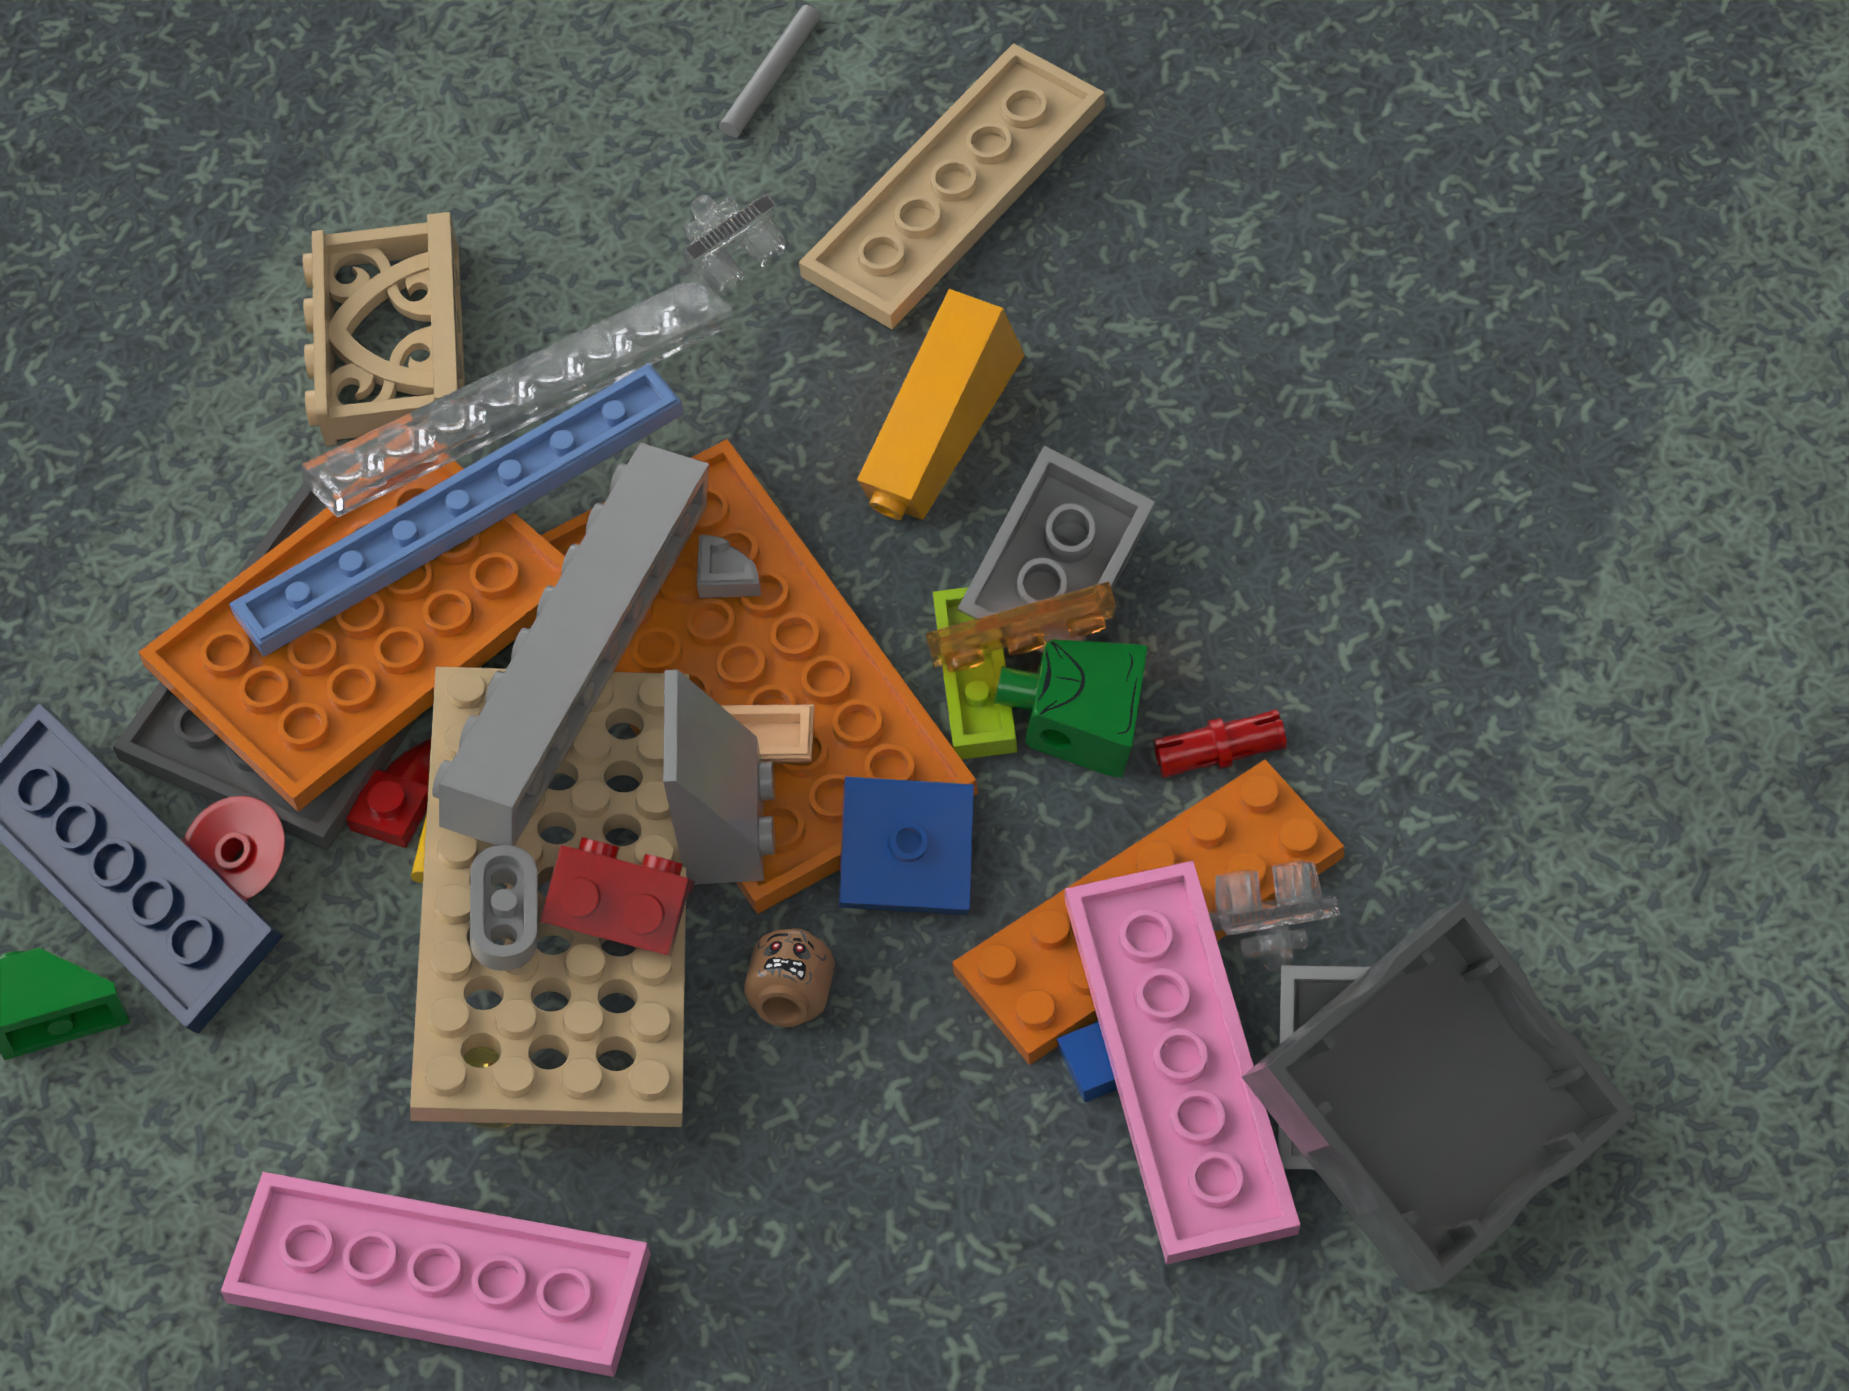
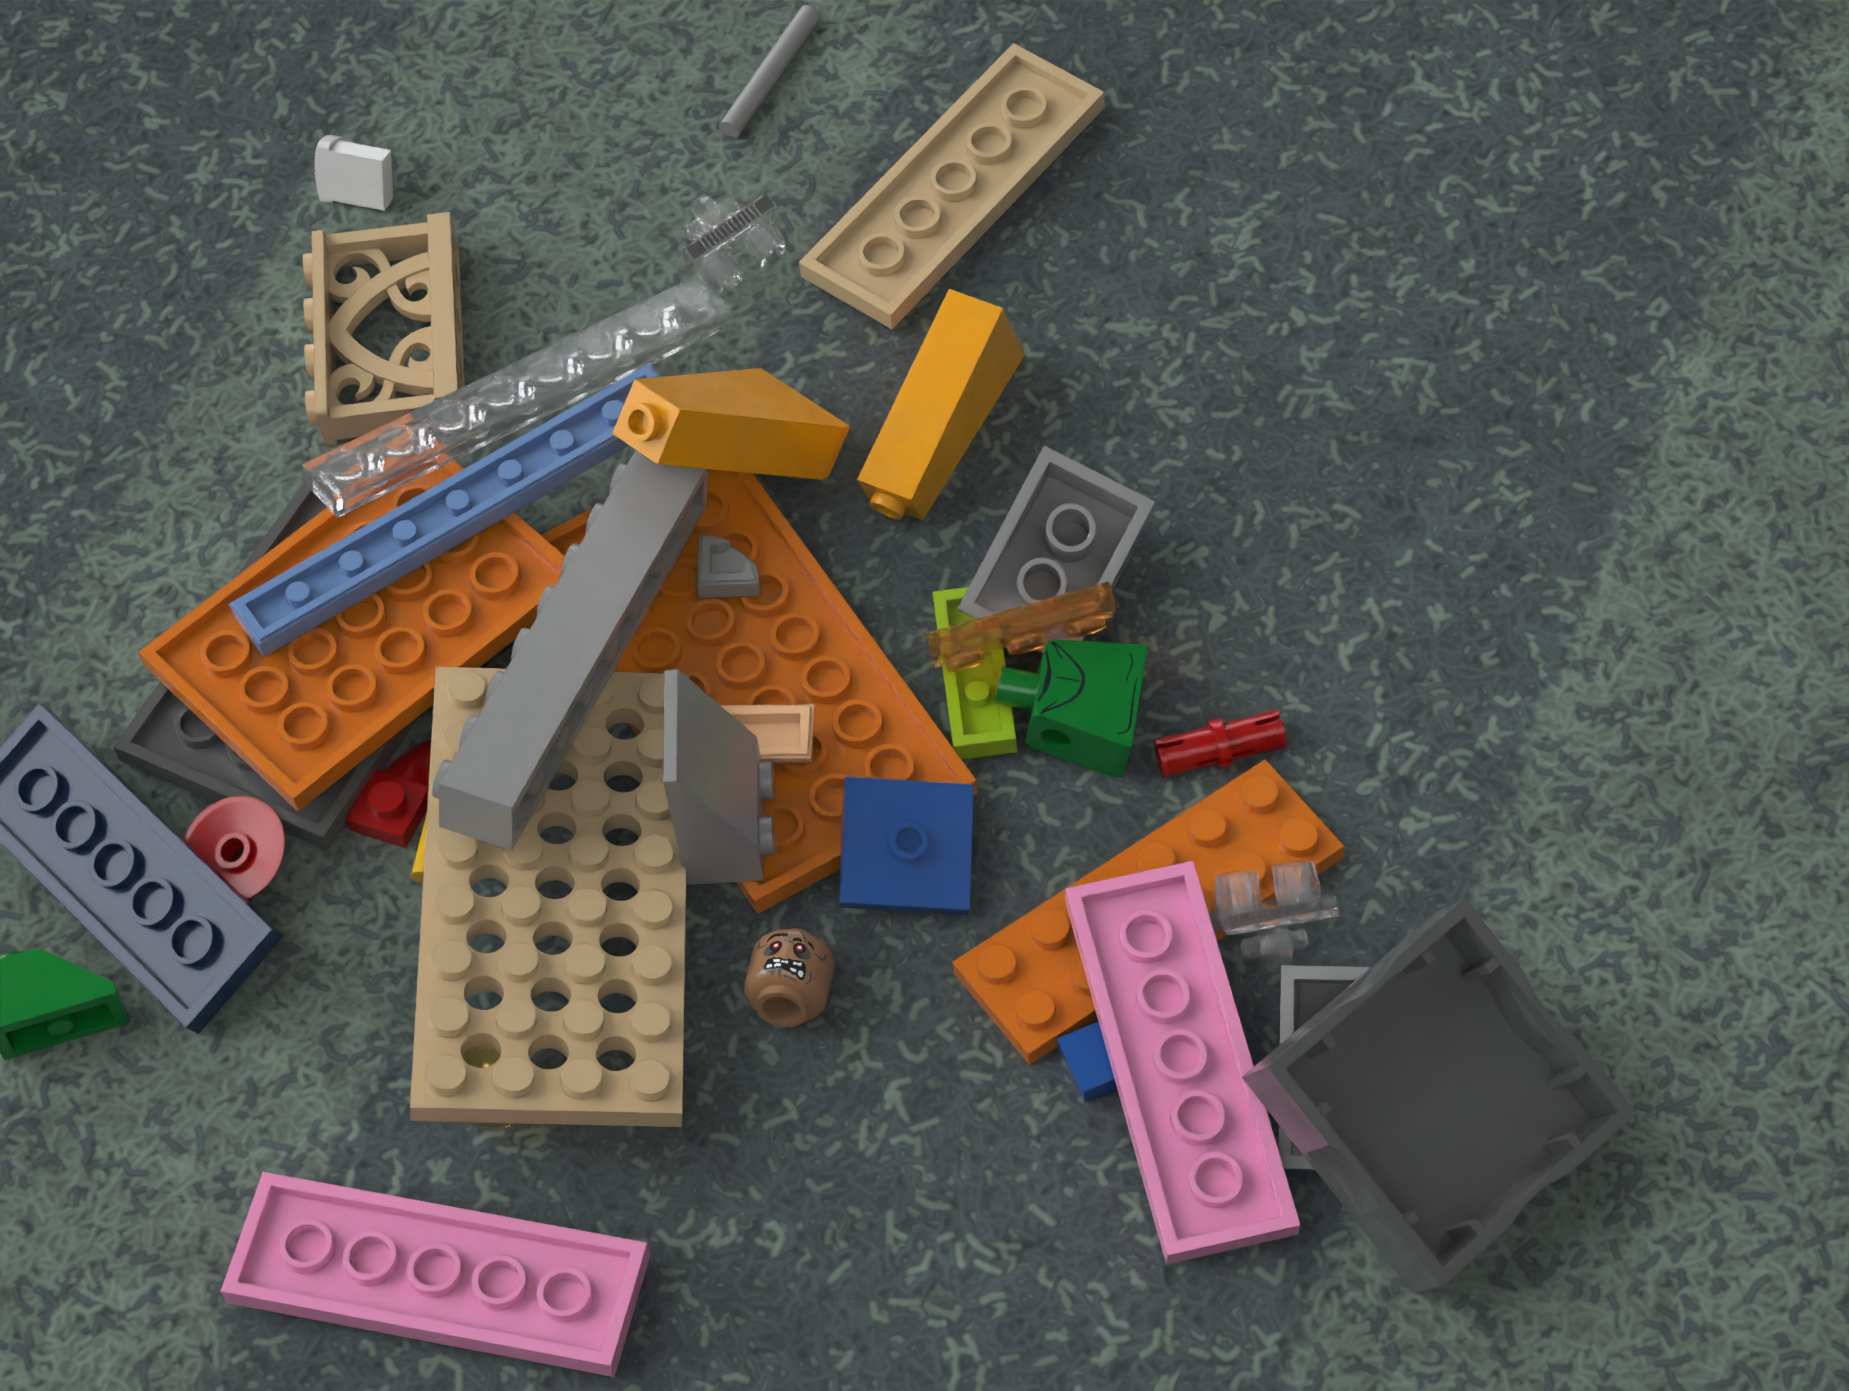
light grey plate [470,844,537,971] -> none
red bracket [540,837,695,956] -> none
none -> white tile [315,135,393,211]
none -> light orange slope [612,368,850,480]

